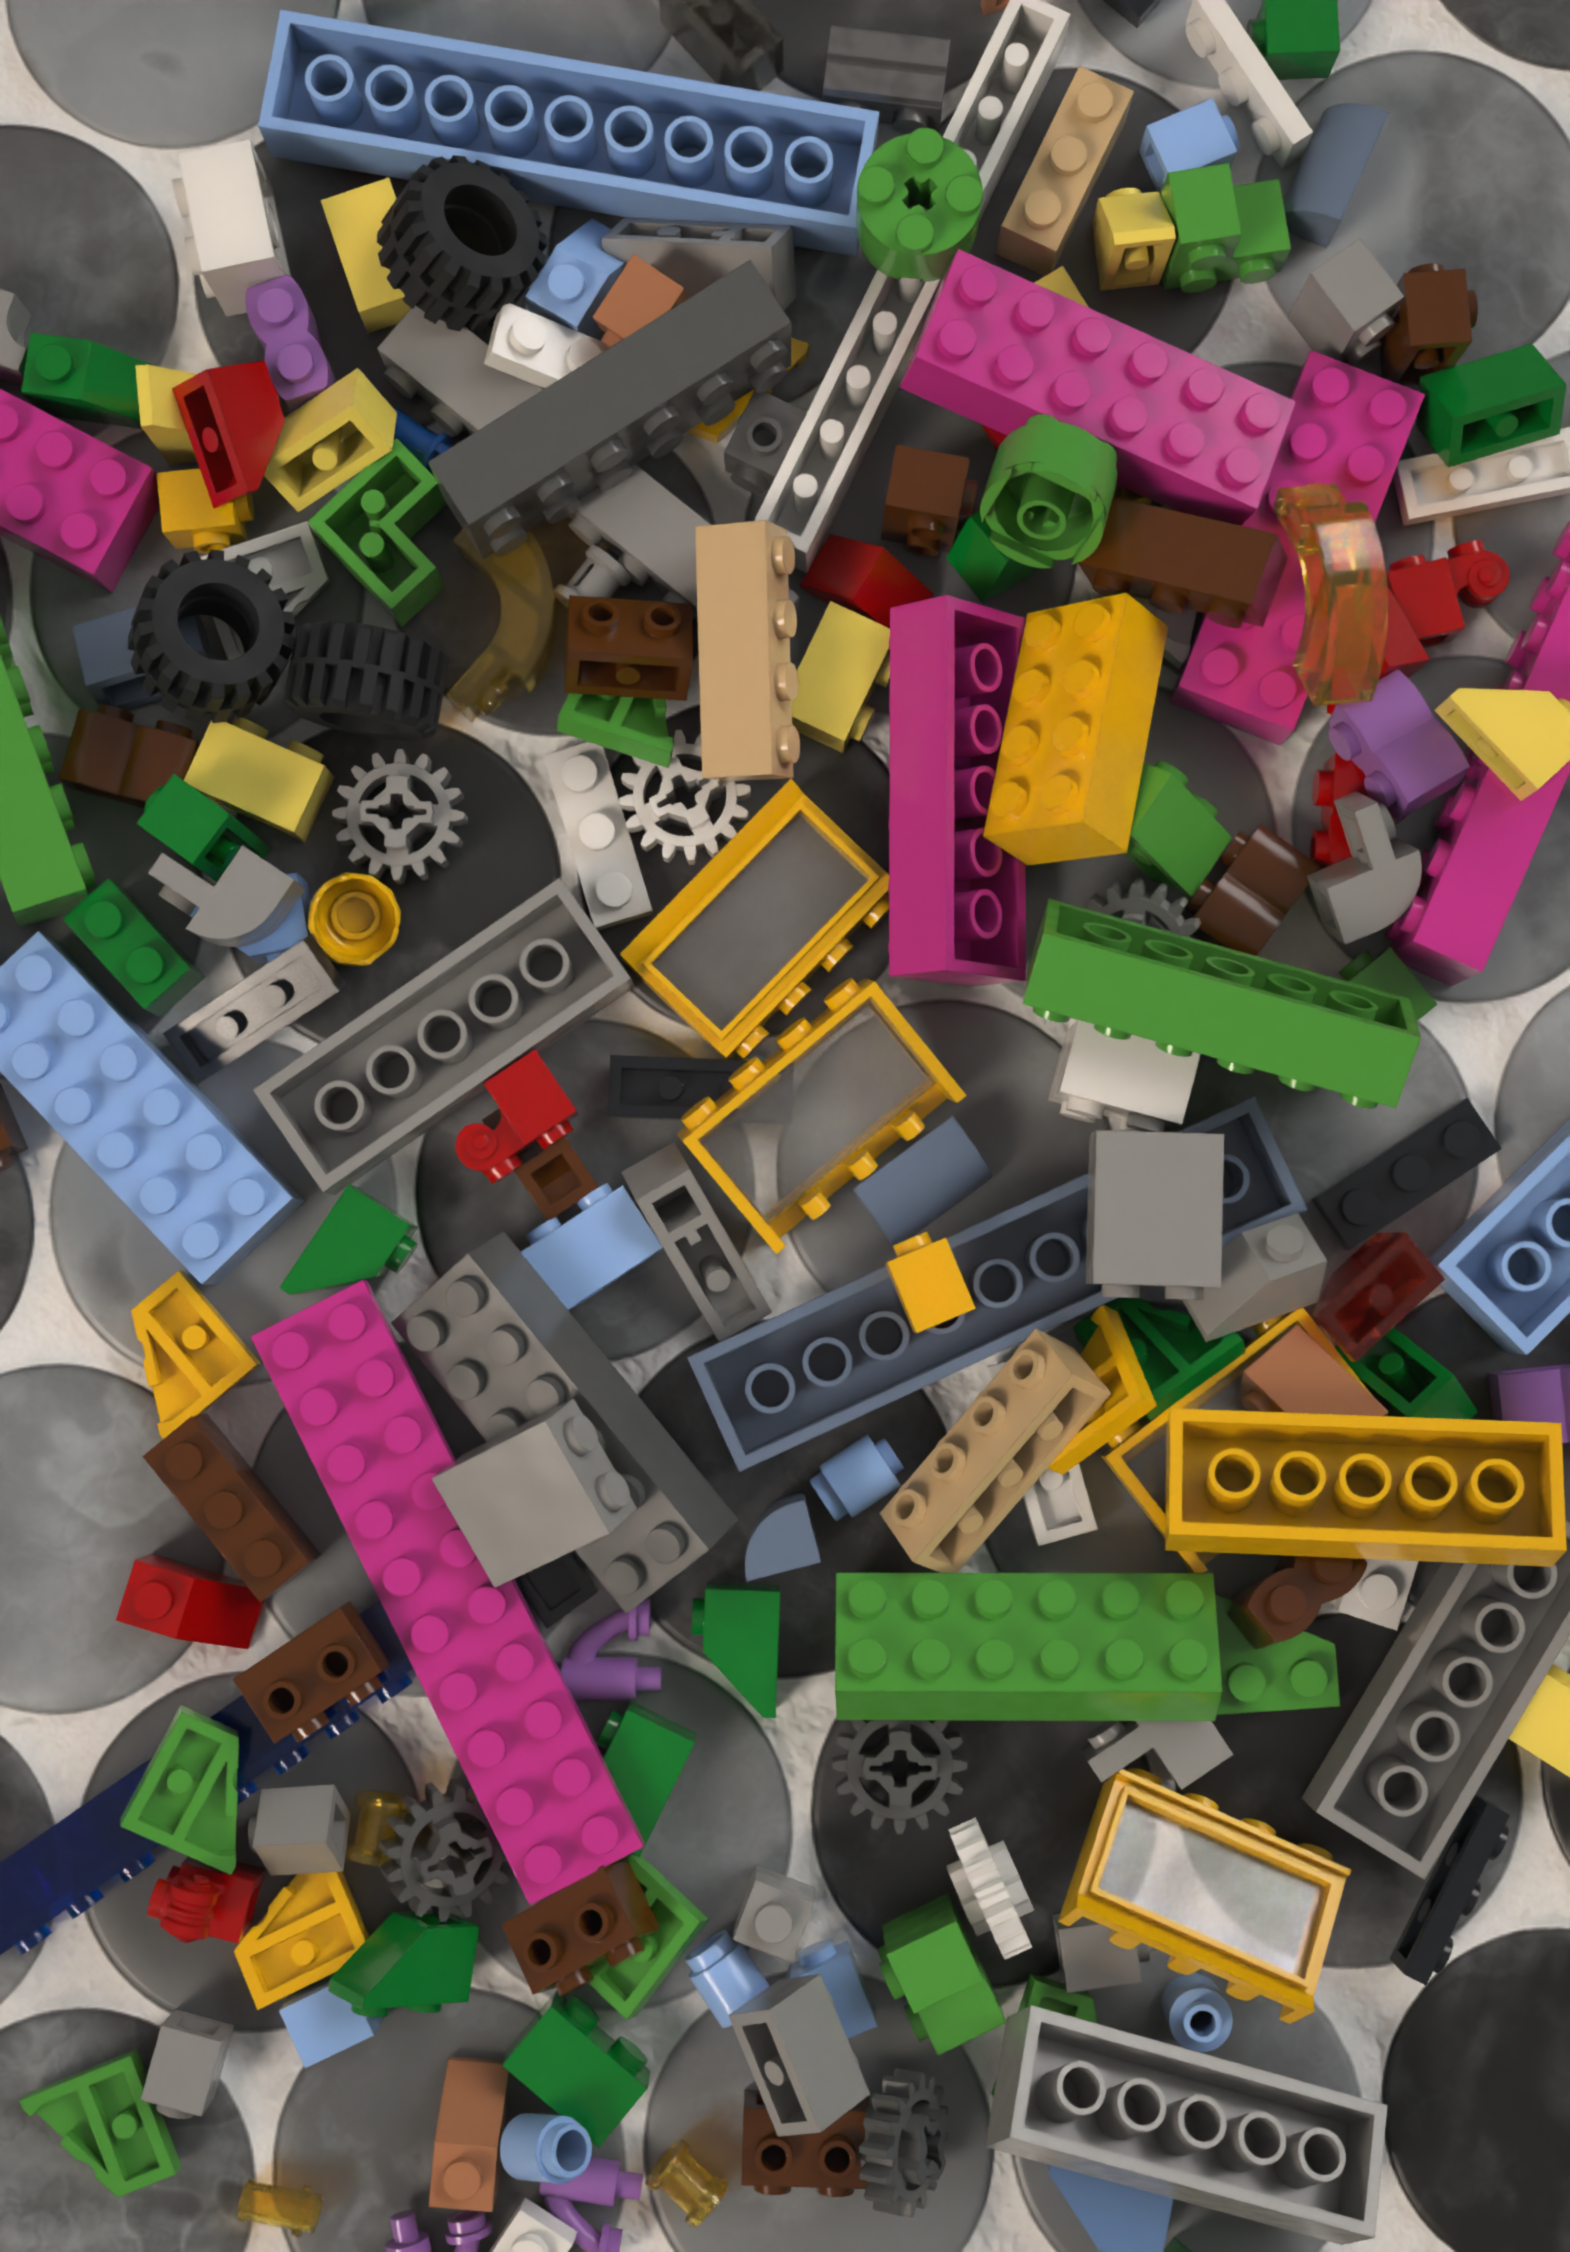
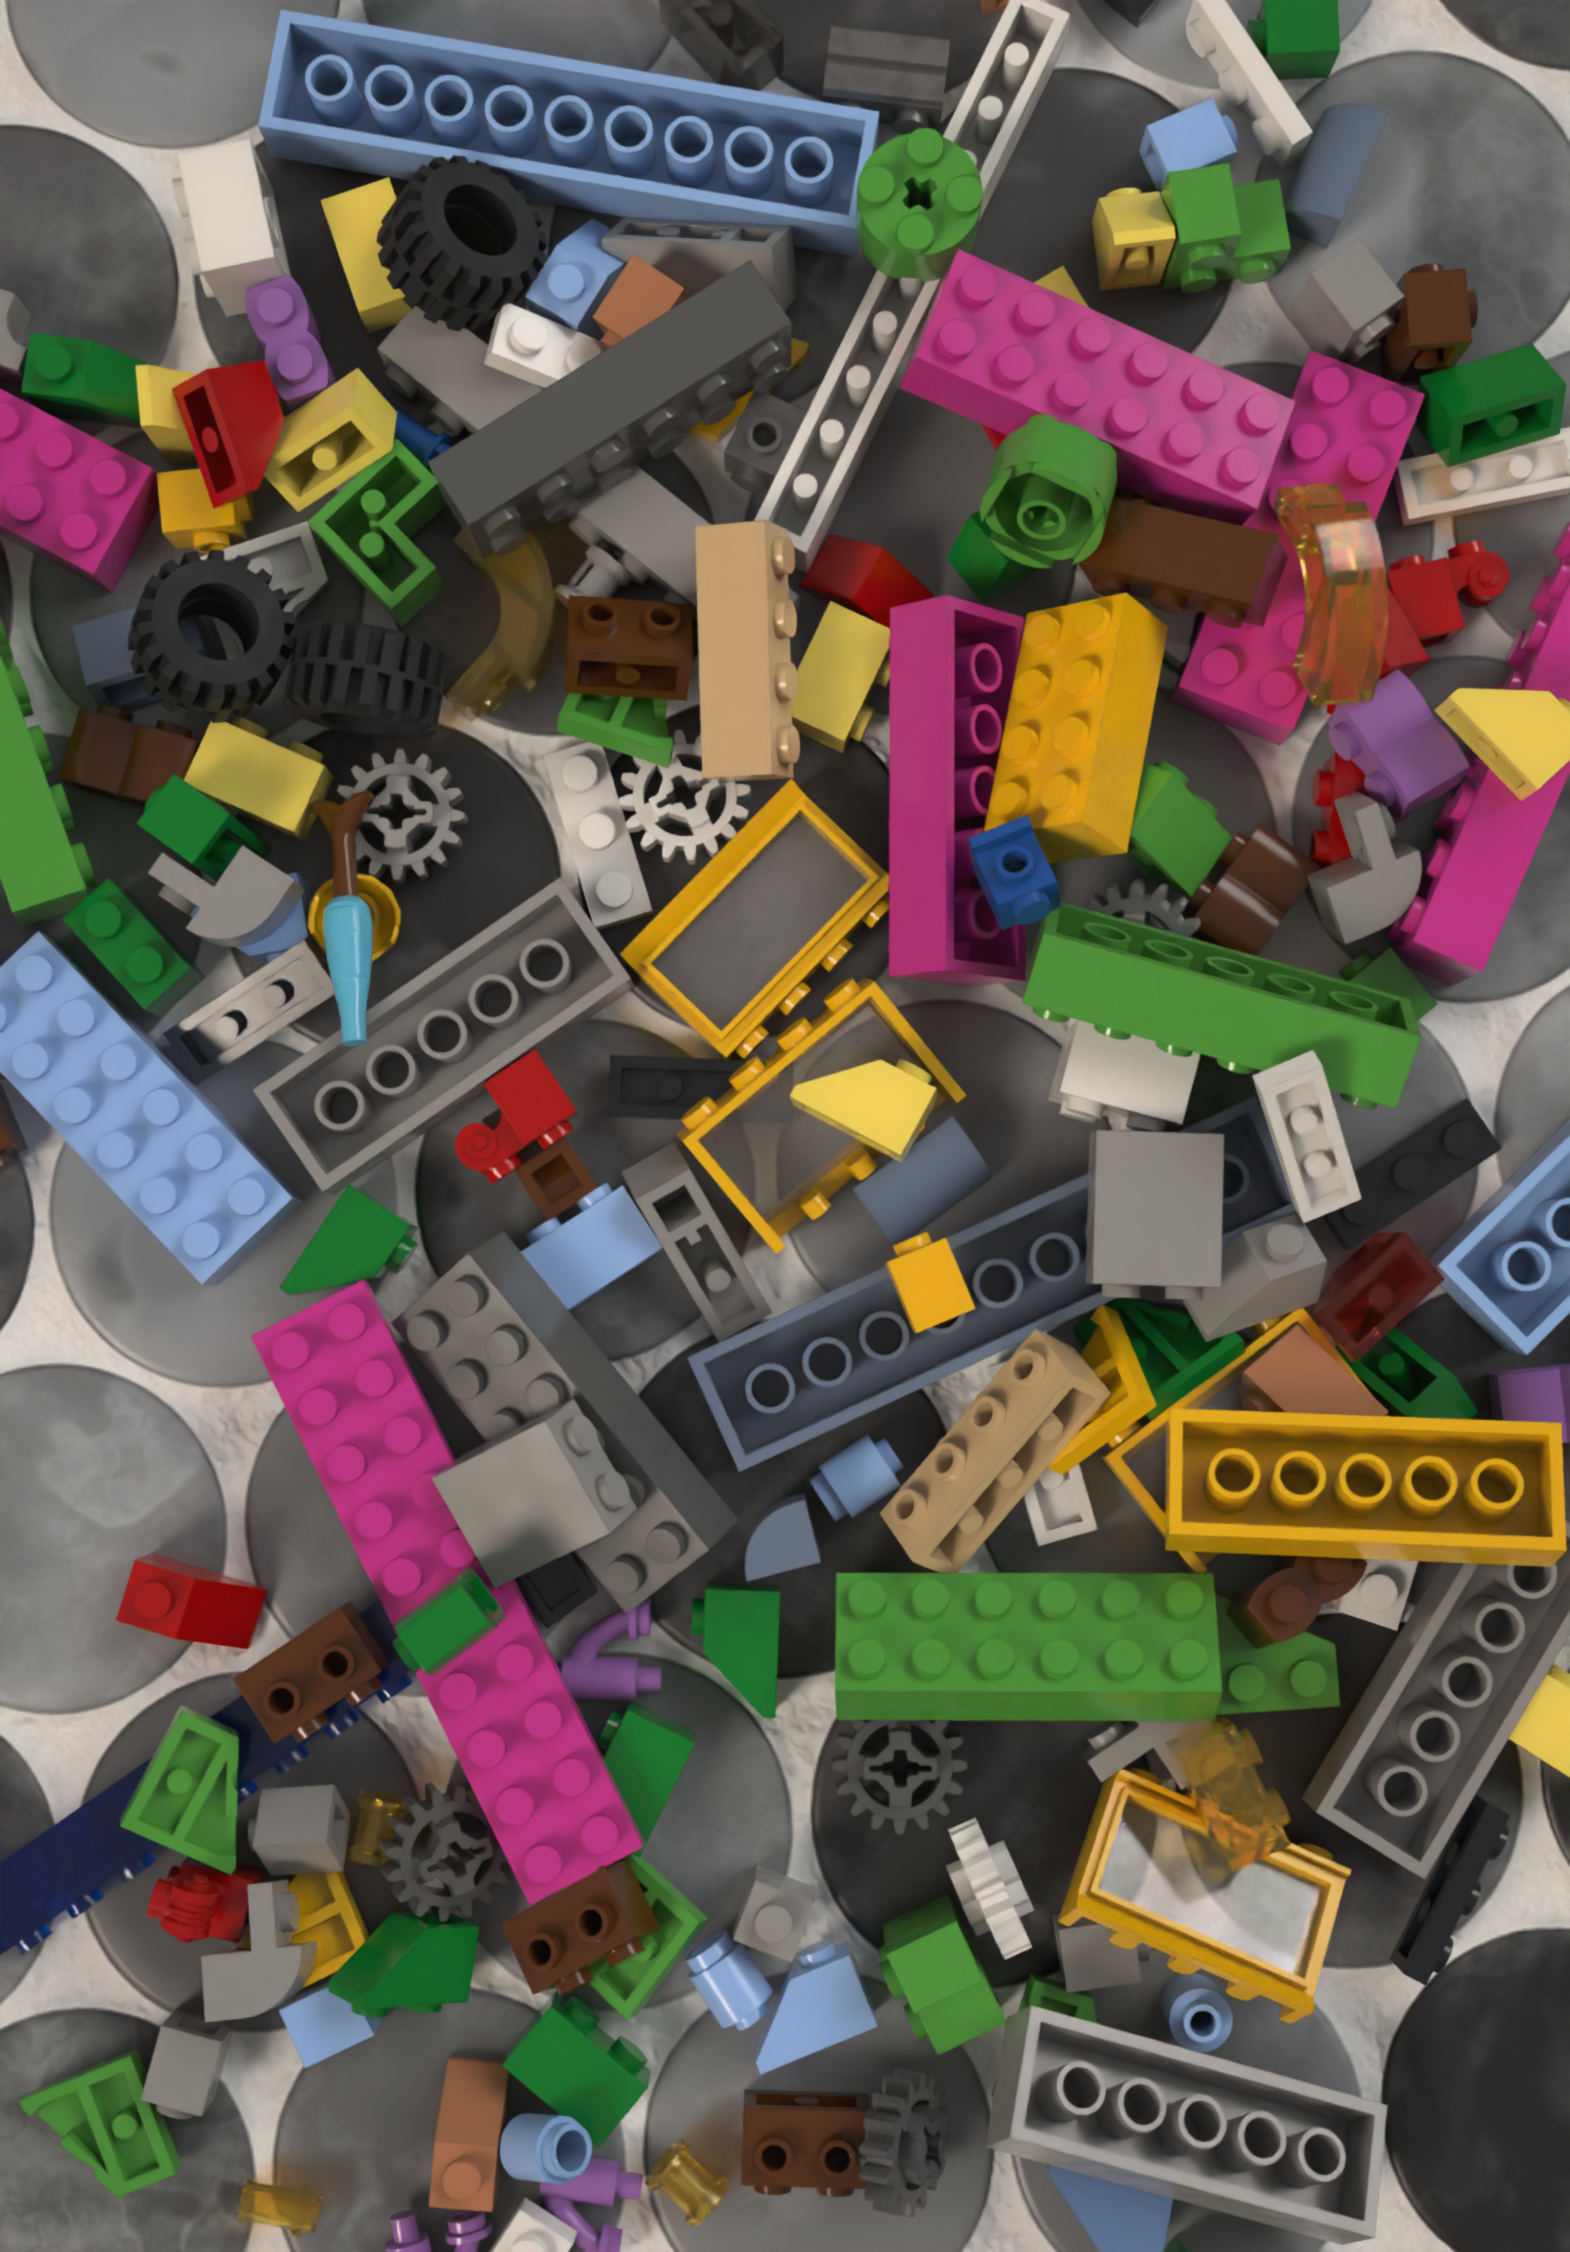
yellow wing [131,1271,261,1439] -> none
reddish brown brick [142,1413,322,1602] -> none
light grey brick [728,1974,870,2137] -> none
reddish brown brick [881,444,978,556] -> none
tan brick [996,66,1134,276] -> none
none -> light grey brick [201,1879,317,2022]
none -> medium azure piece [310,791,374,1047]
none -> green brick [393,1568,505,1676]
none -> light yellow slope [790,1059,938,1163]
none -> blue brick [968,815,1060,930]
none -> clear yellow brick [1165,1716,1291,1873]
none -> white plate [1252,1050,1362,1224]

